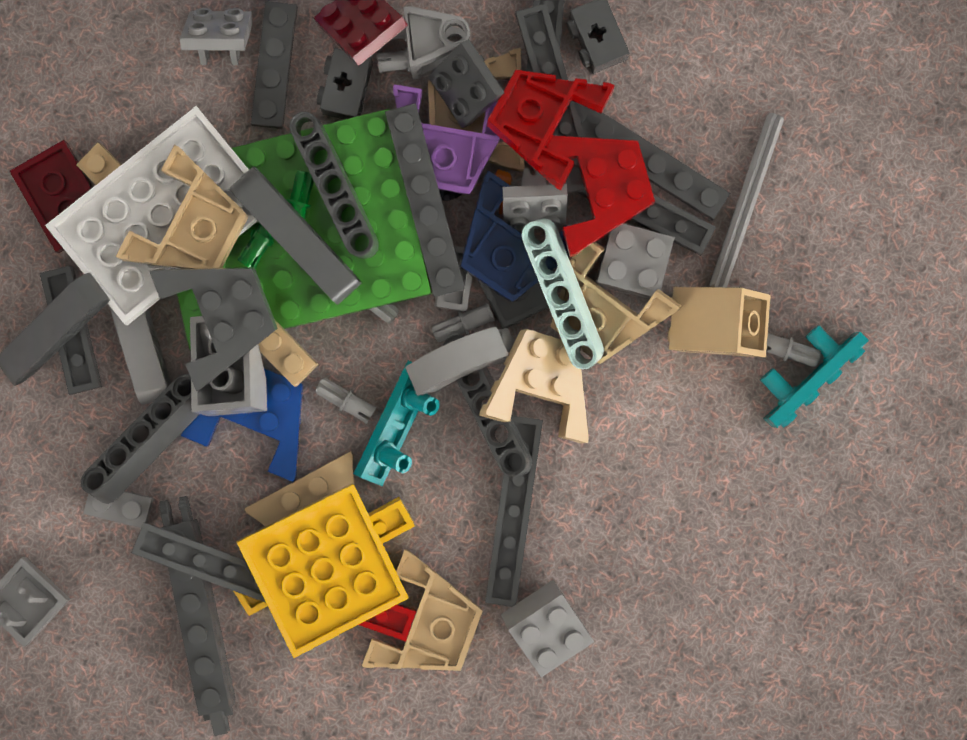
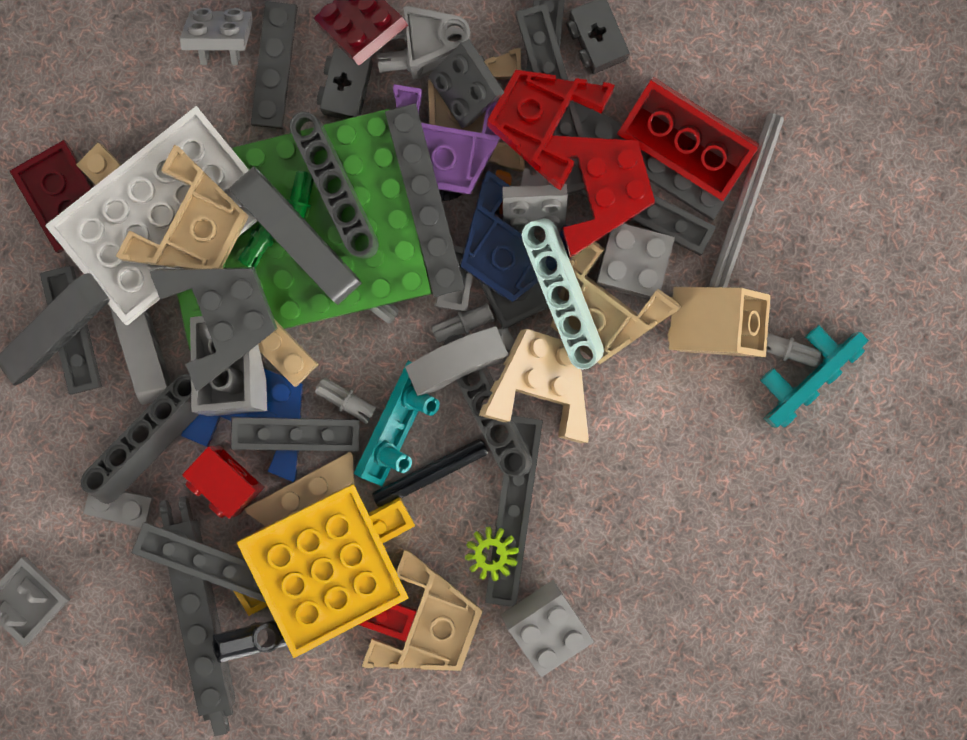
none -> red brick [182,445,265,519]
none -> black piece [212,620,287,663]
none -> dark grey plate [231,417,360,451]
none -> black axle [372,439,488,507]
none -> lime gear [465,526,519,581]
none -> red slope [617,77,759,201]

